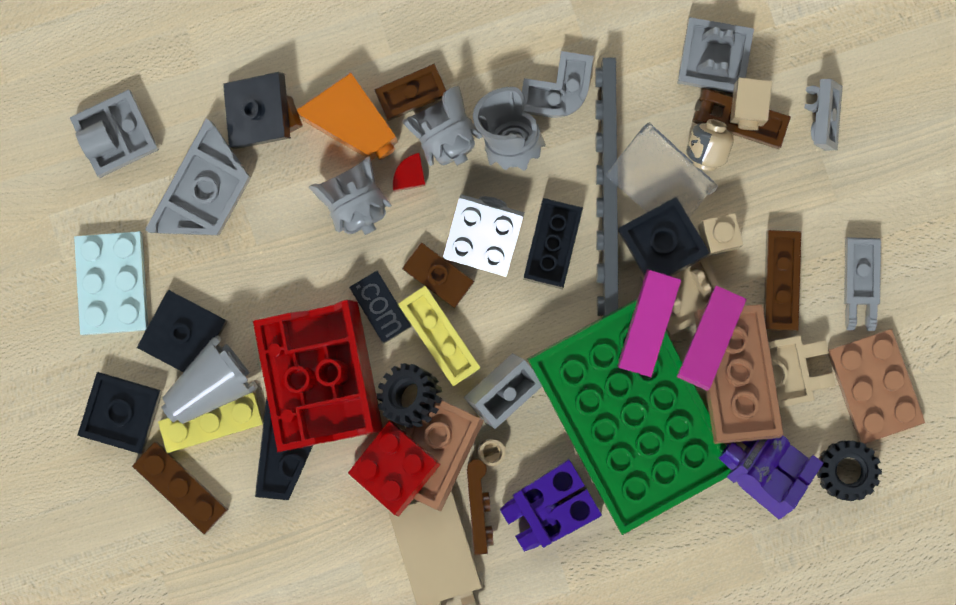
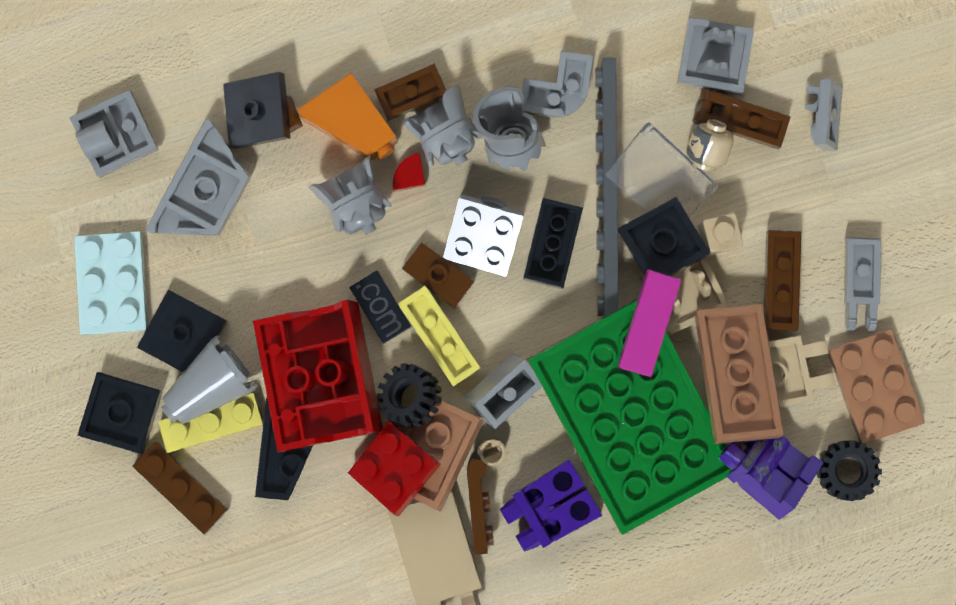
dark pink tile [677,285,747,391] -> none
tan brick [730,78,772,130] -> none

